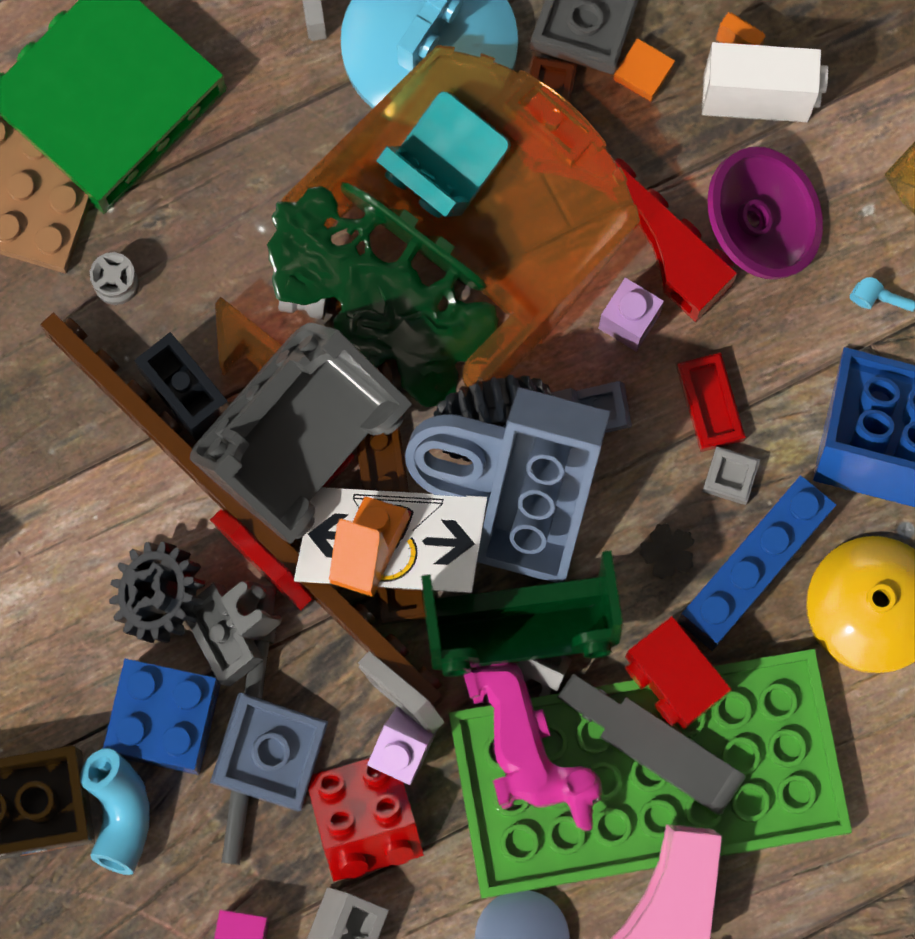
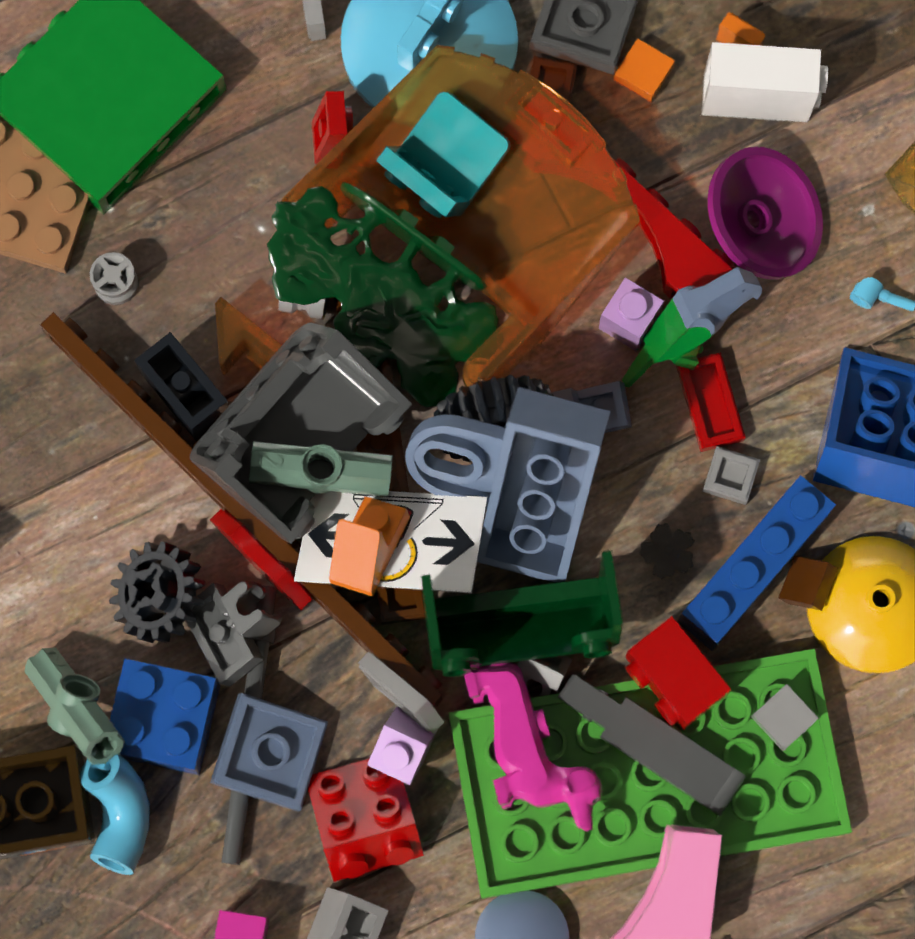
none -> sand green piece [24,648,124,765]
none -> sand green piece [249,441,392,497]
none -> red plate [311,91,353,164]
none -> animal [622,267,762,388]
none -> light grey tile [751,684,819,751]
none -> reddish brown tile [778,556,838,611]

